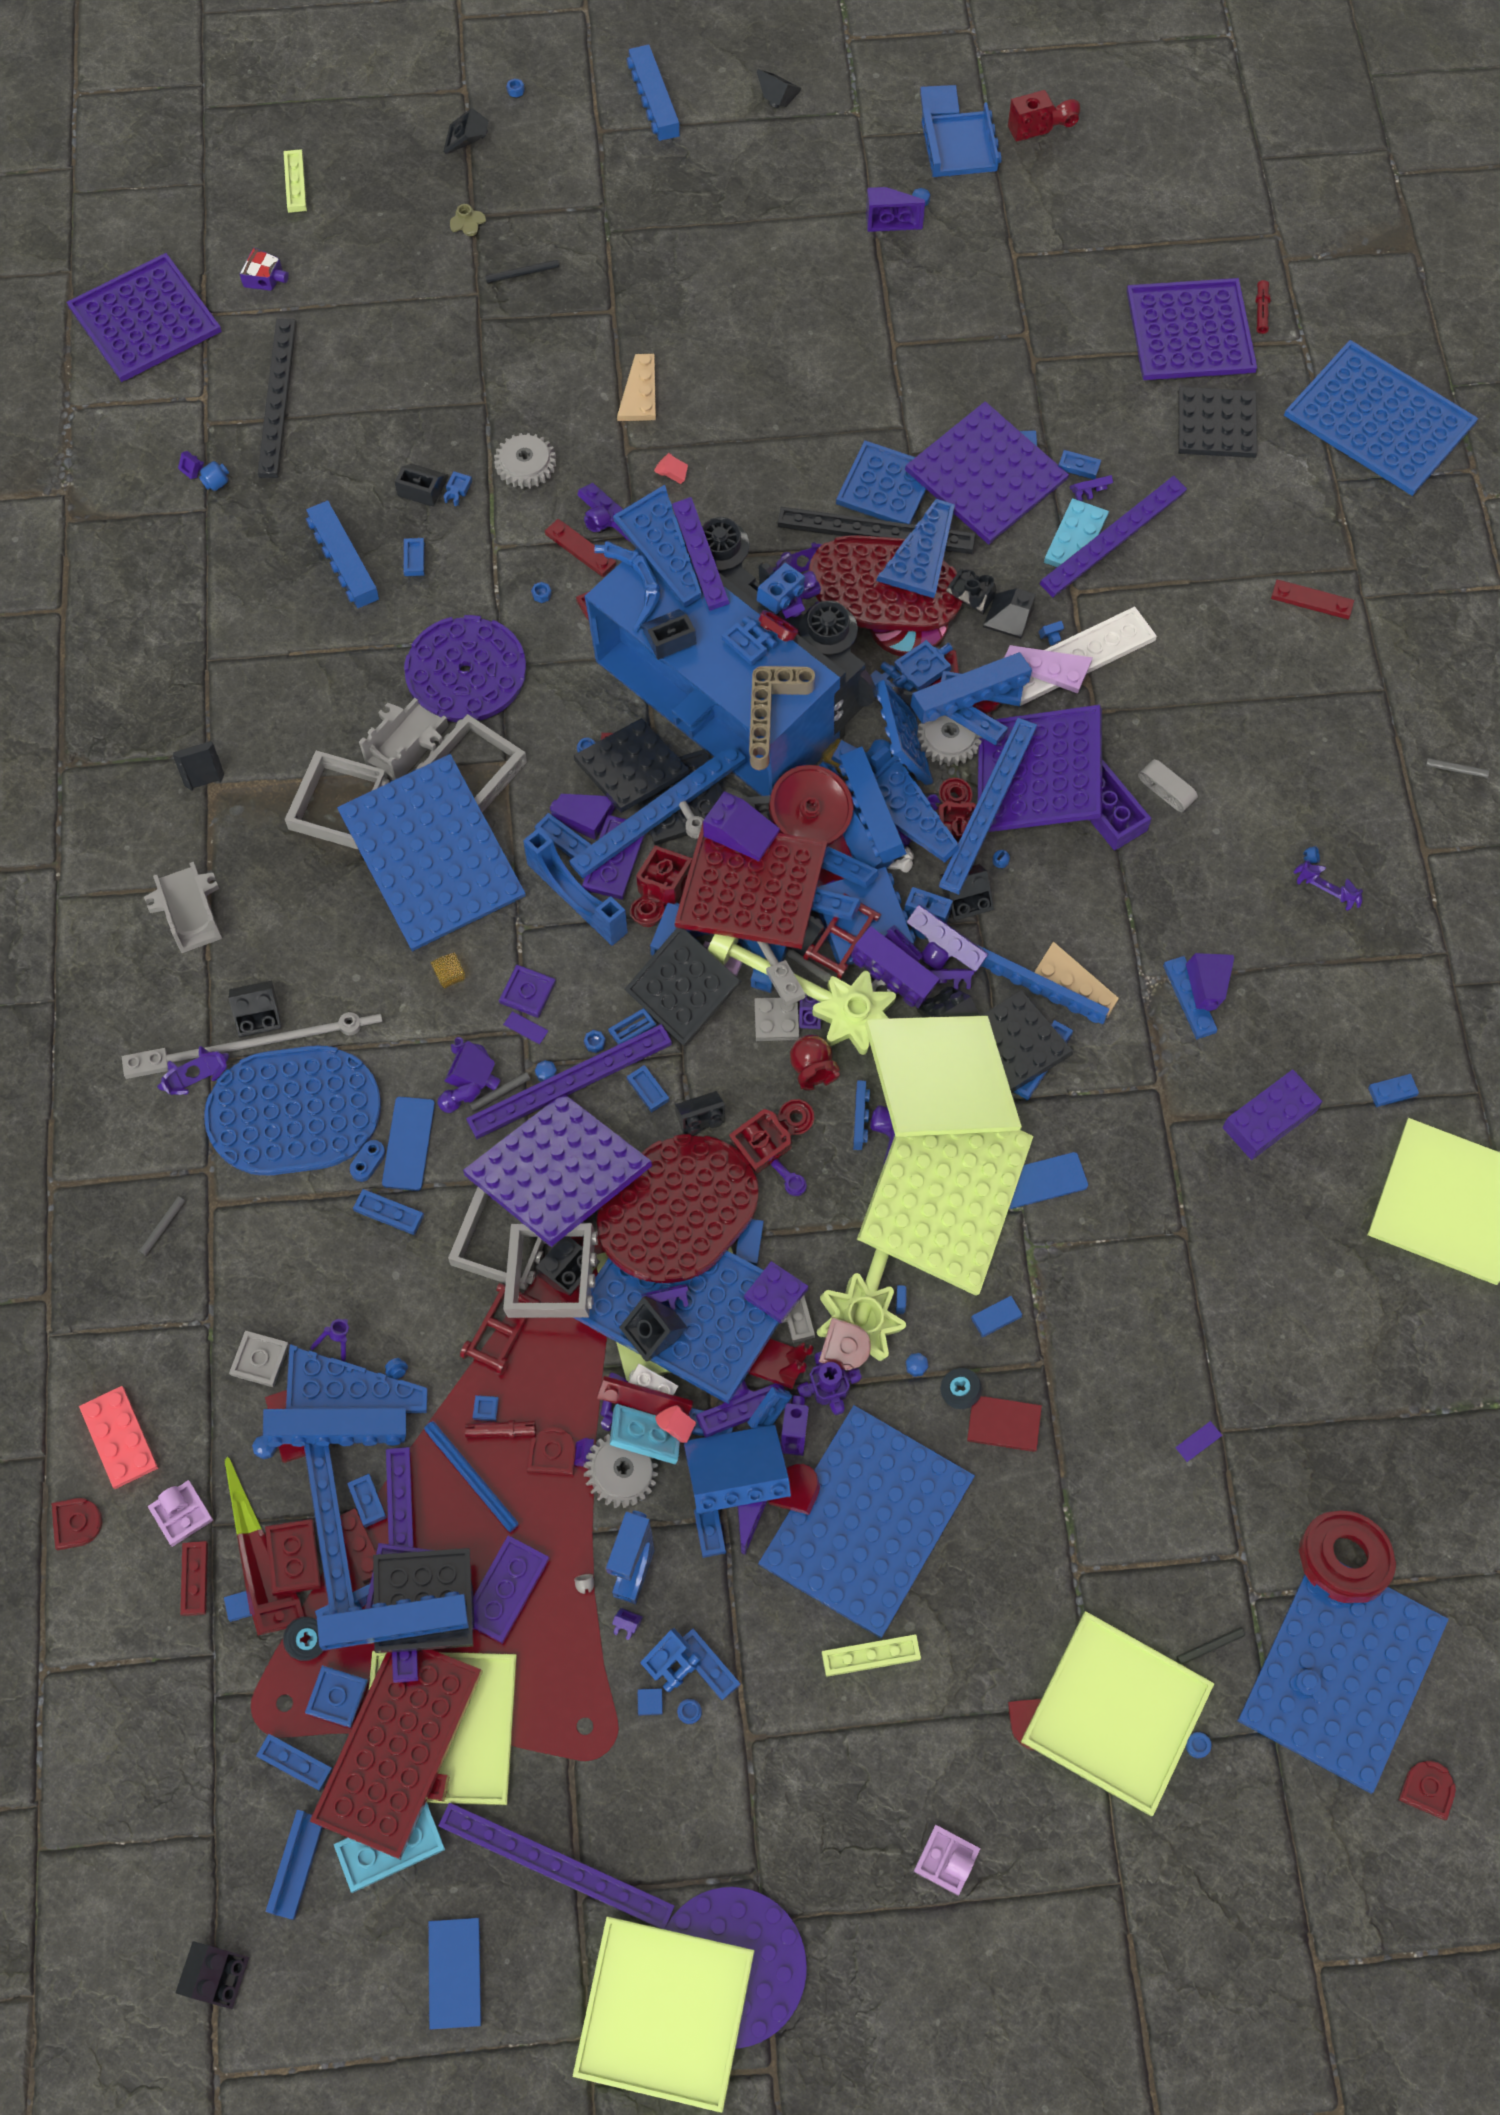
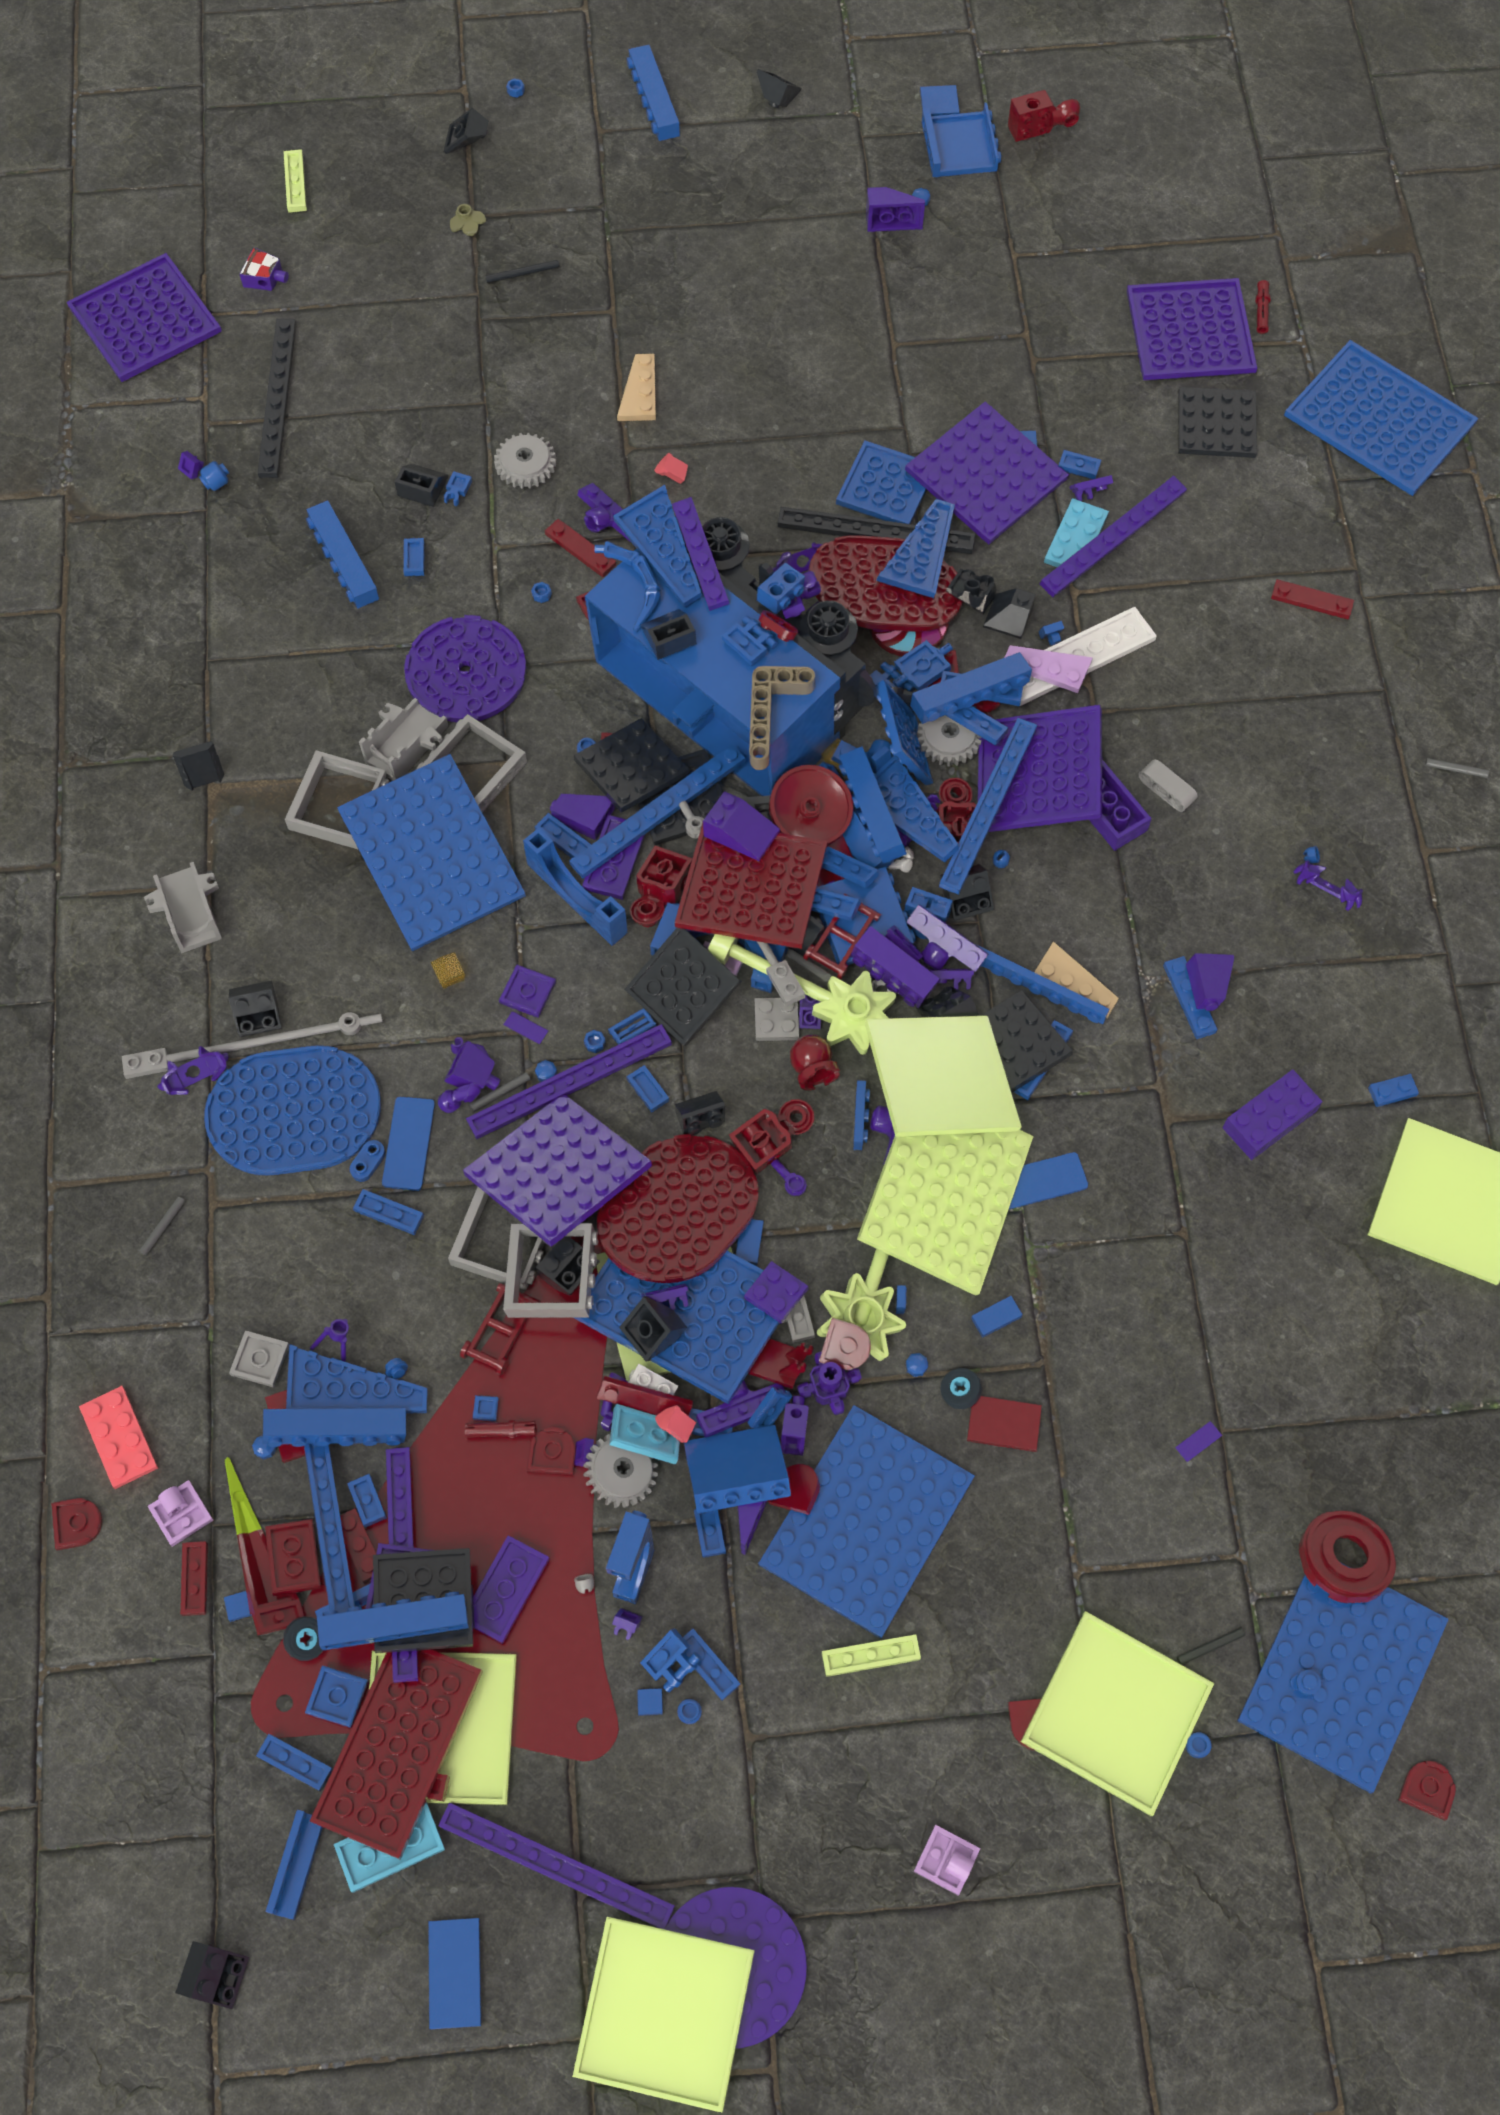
blue axle [424,1421,519,1532] -> none

